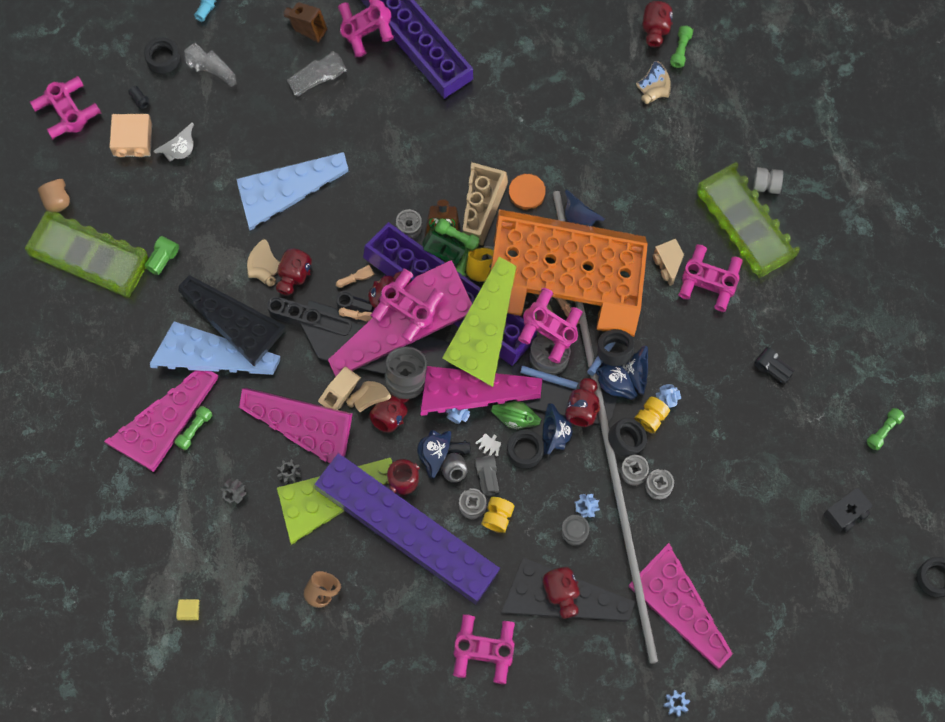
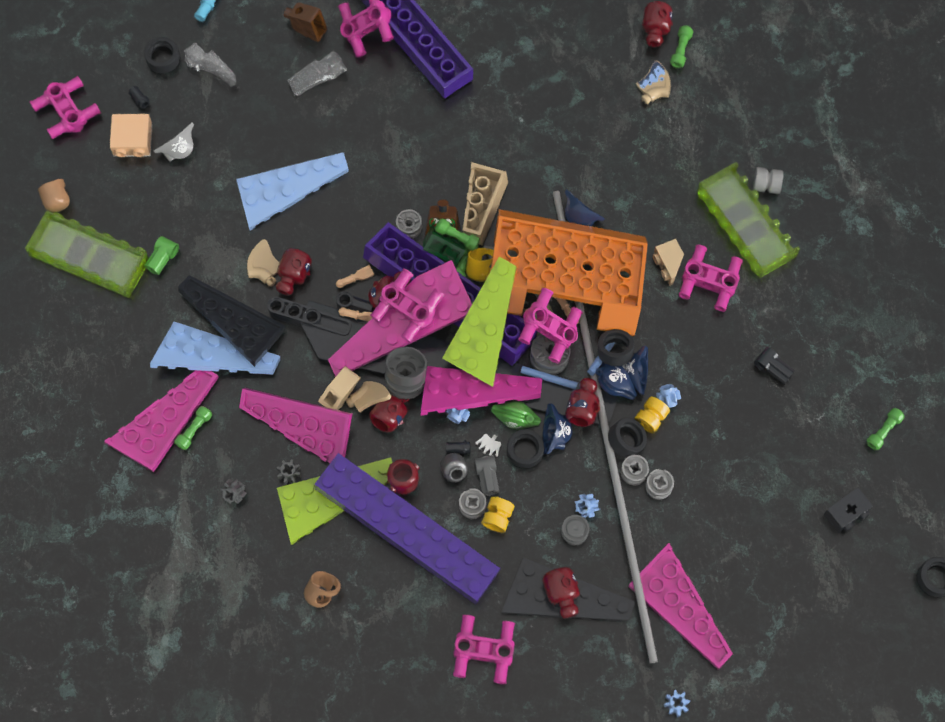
light yellow slope [176,600,199,620] -> none
dark blue hat [417,430,451,478] -> none
orange tile [509,174,545,210] -> none

